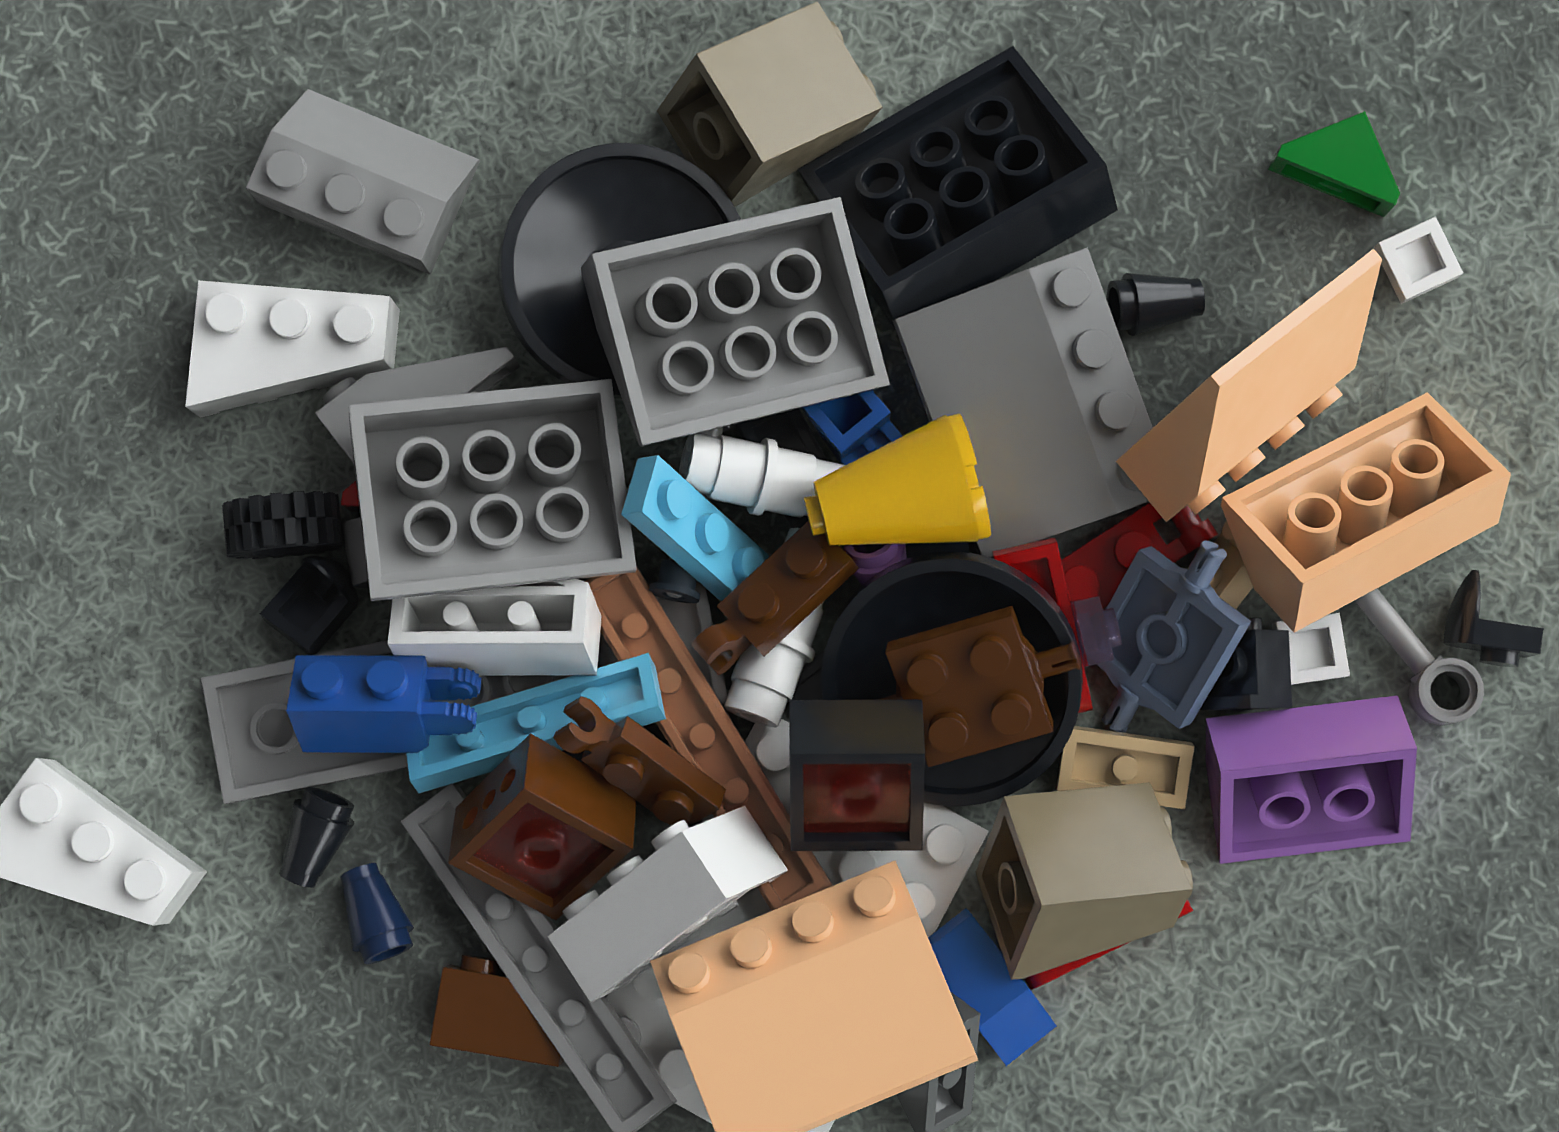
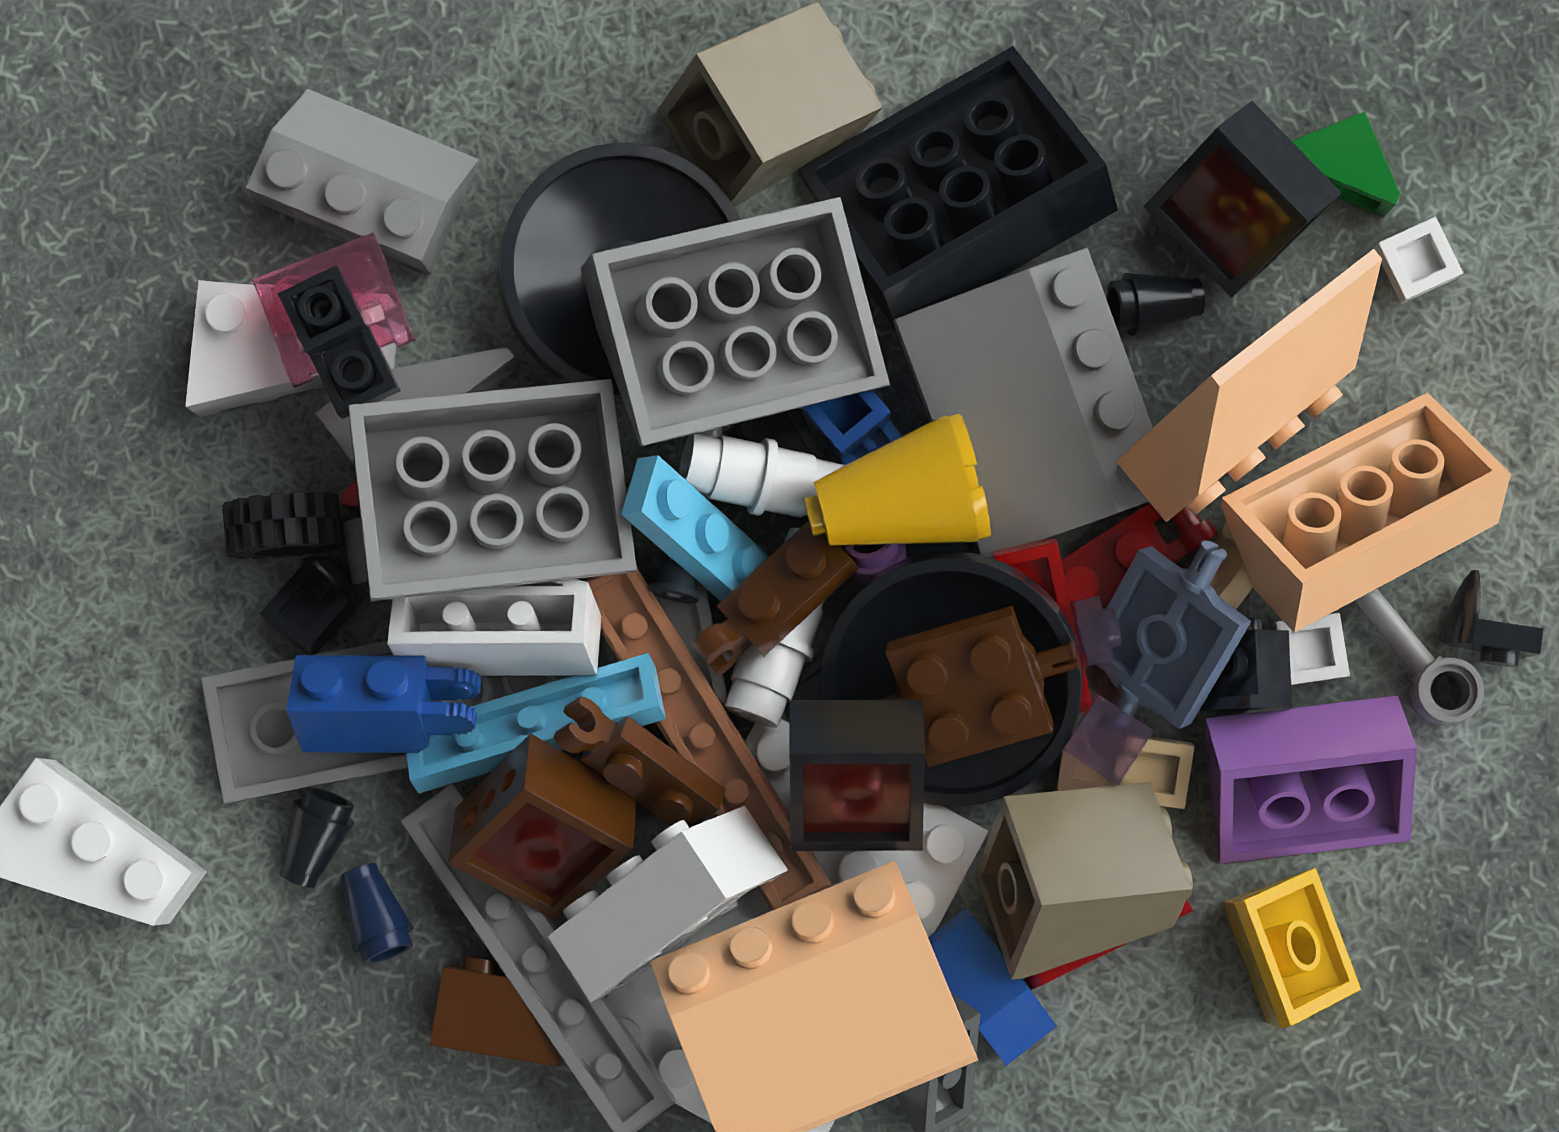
none -> clear pink plate [252,232,416,388]
none -> black slope [277,265,401,419]
none -> clear purple plate [1063,694,1154,785]
none -> piece [1143,101,1341,298]
none -> yellow slope [1222,868,1361,1029]

